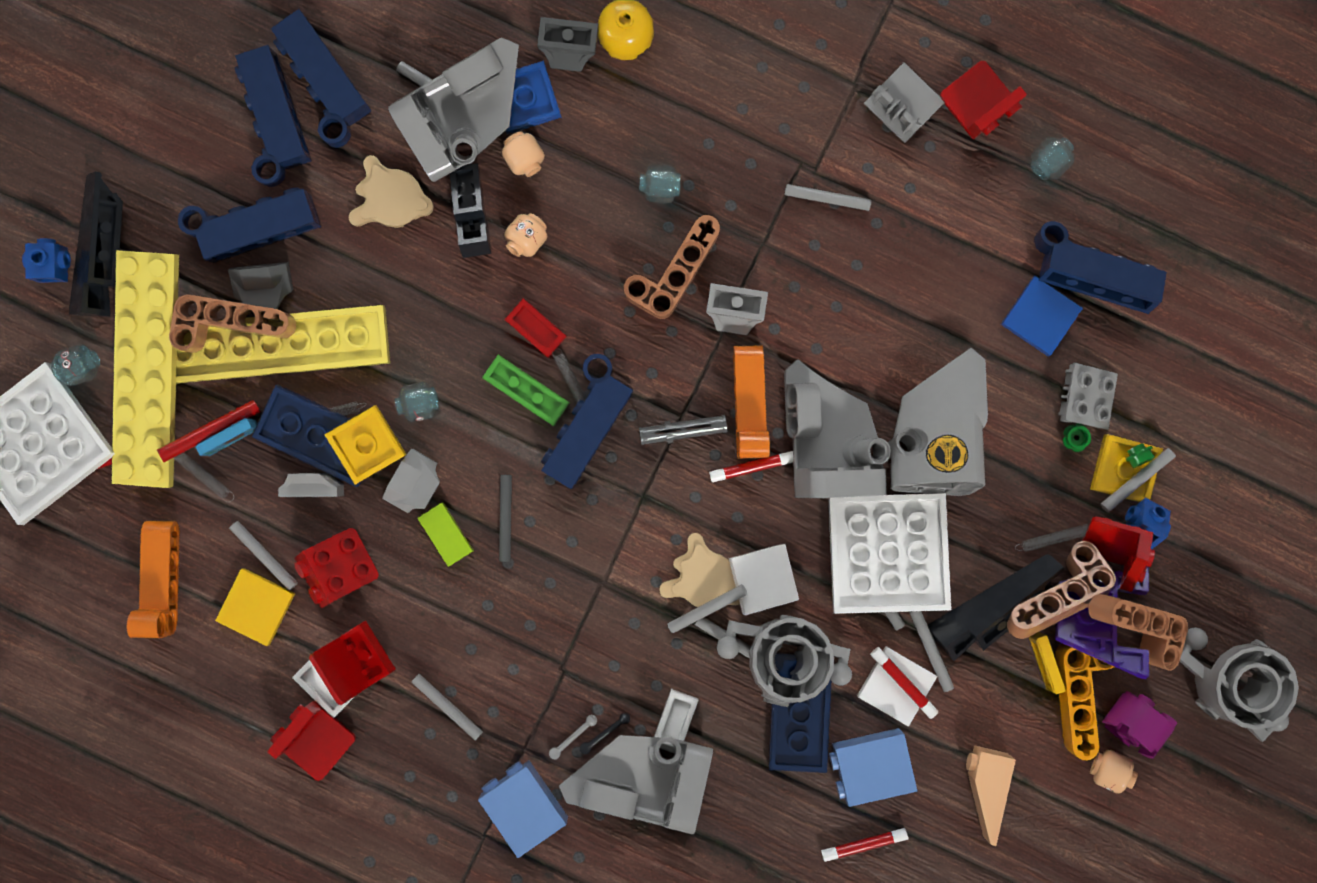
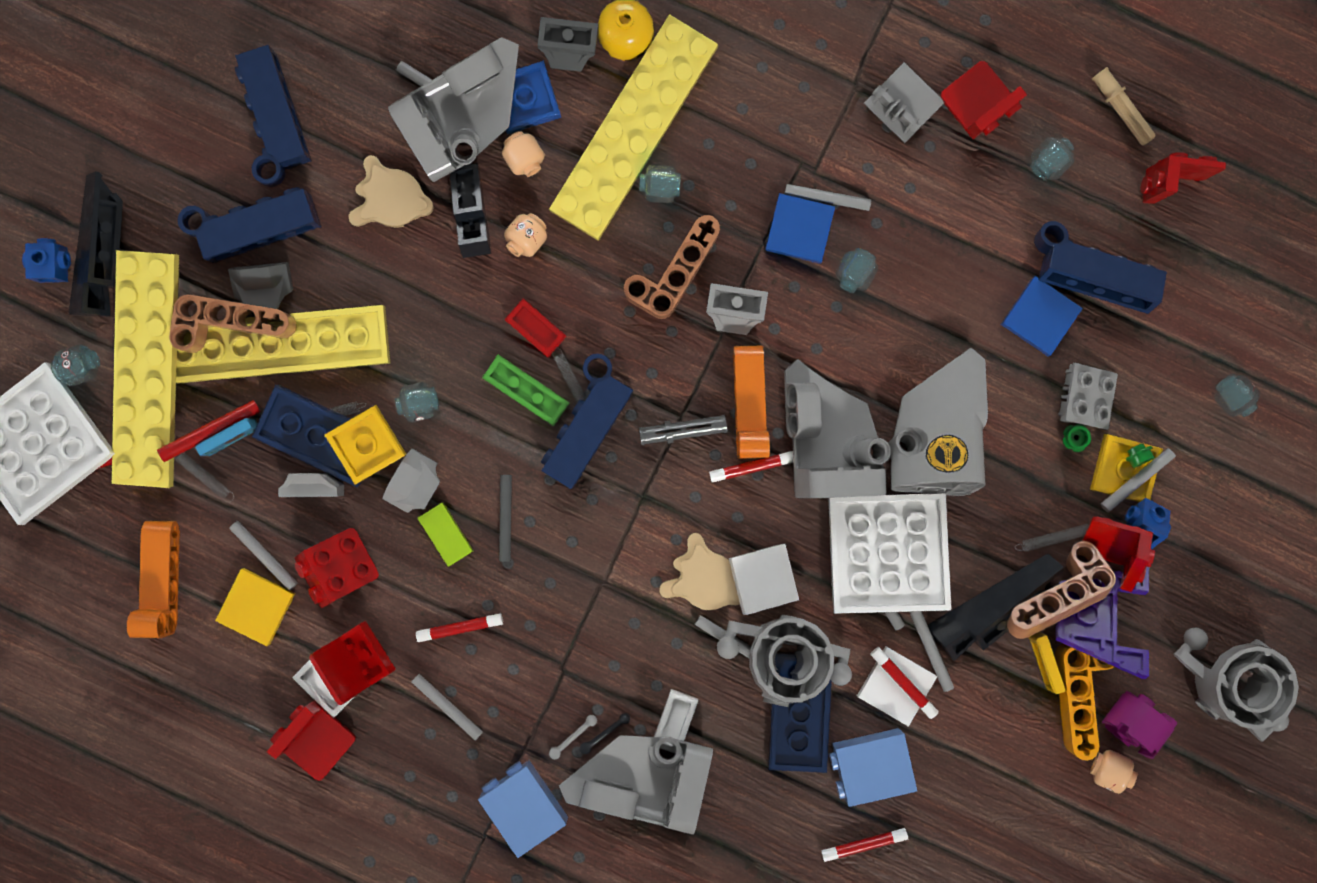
dark blue hinge [270,9,372,148] -> none
light grey bar [668,584,747,633] -> none
light nougat slope [966,745,1016,846] -> none
nougat beam [1088,594,1188,671] -> none
none -> red bar [416,613,503,642]
none -> light yellow plate [549,14,718,241]
none -> blue tile [765,193,835,264]
none -> clear light blue head [835,248,878,293]
none -> tan axle [1092,67,1155,145]
none -> red bracket [1140,152,1226,204]
none -> clear light blue head [1214,373,1261,417]

